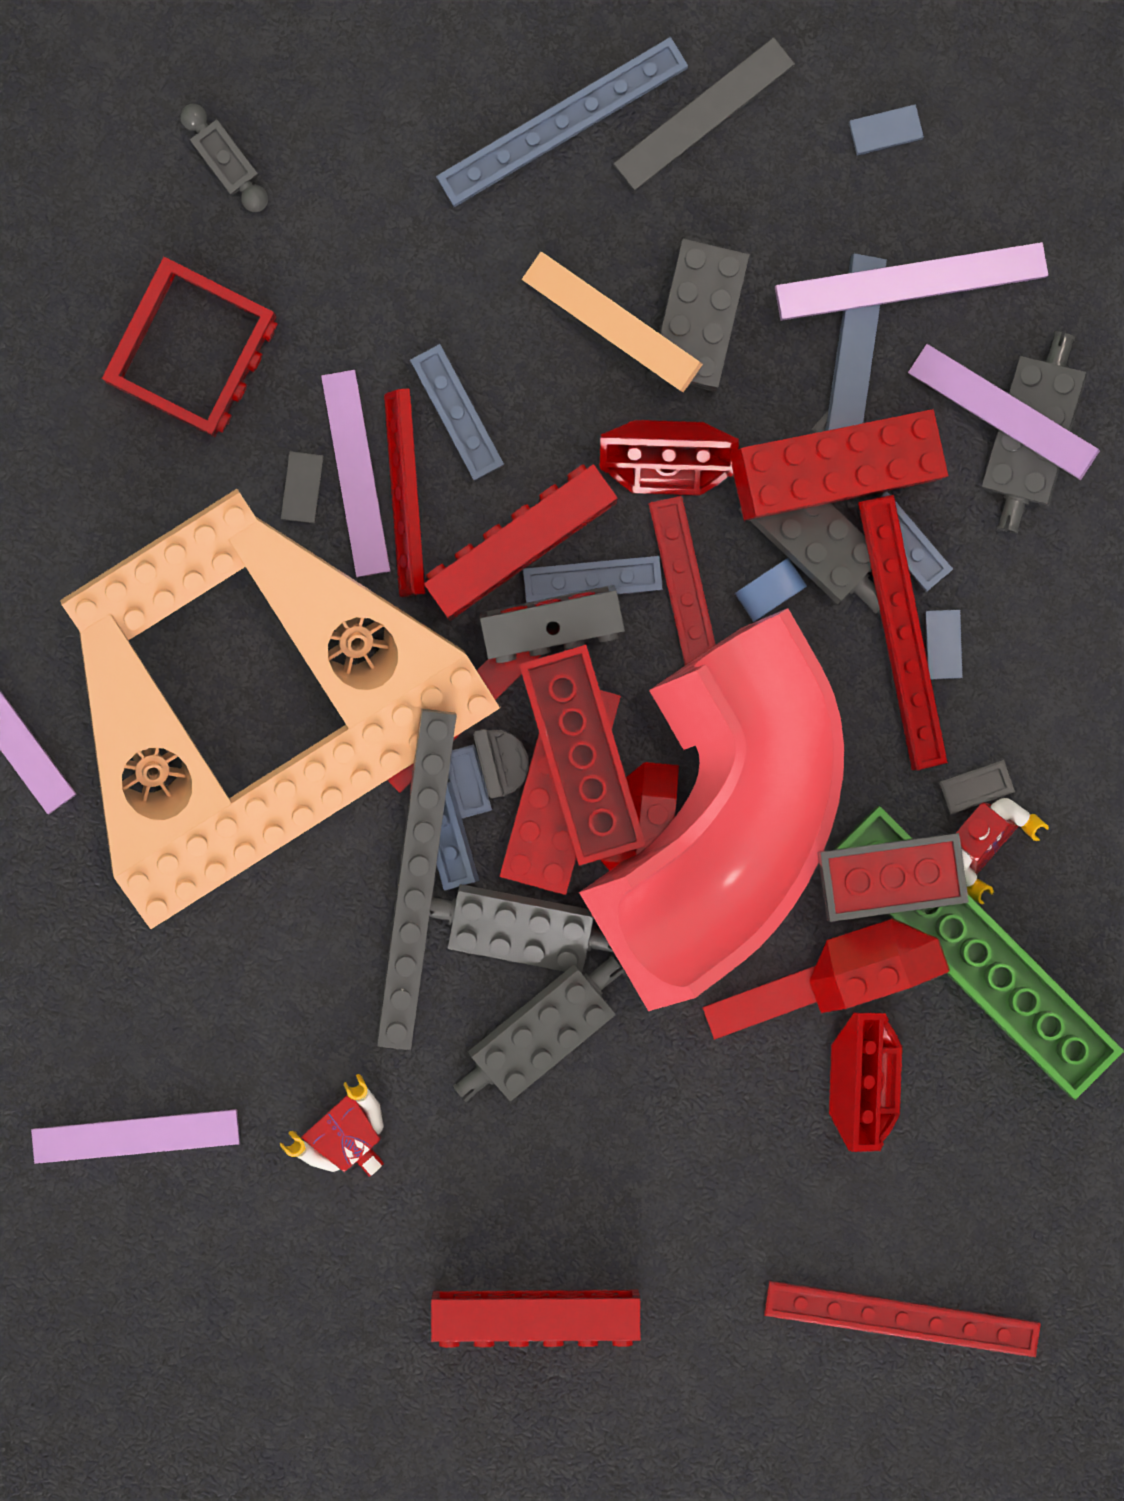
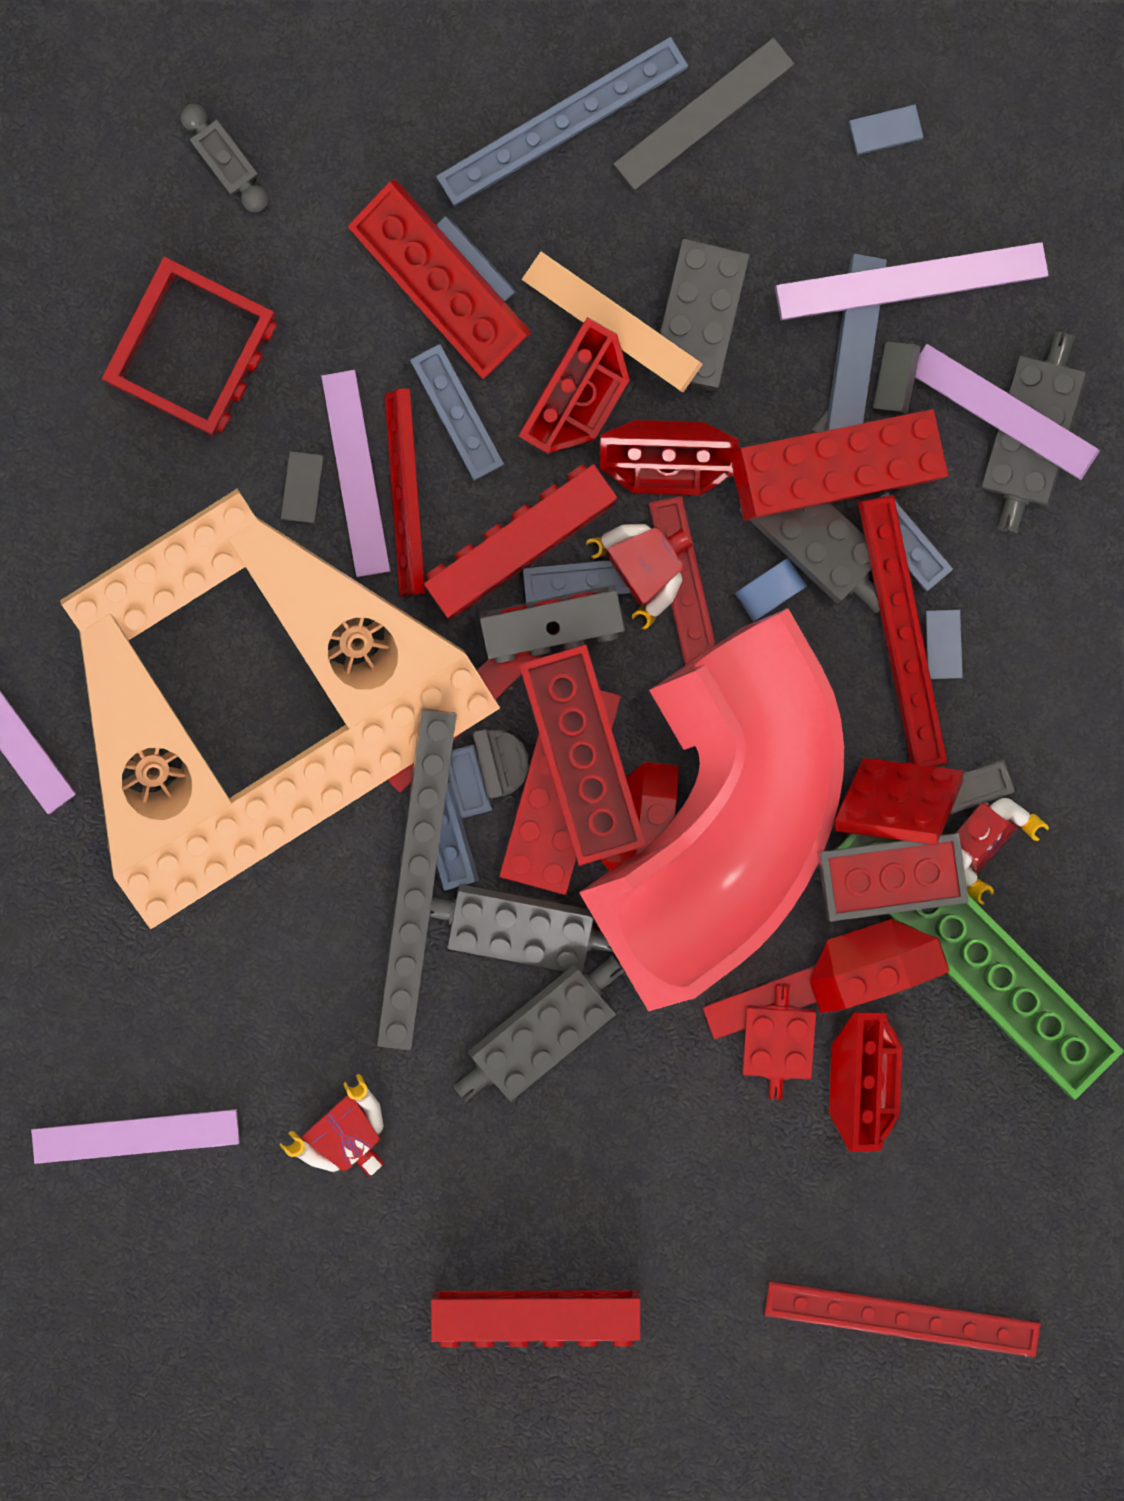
none -> red plate [347,179,532,379]
none -> sand blue plate [437,216,519,303]
none -> red wedge [518,317,630,454]
none -> torso [586,524,692,630]
none -> red plate [743,983,816,1100]
none -> red plate [835,758,963,845]
none -> dark grey tile [873,342,921,414]

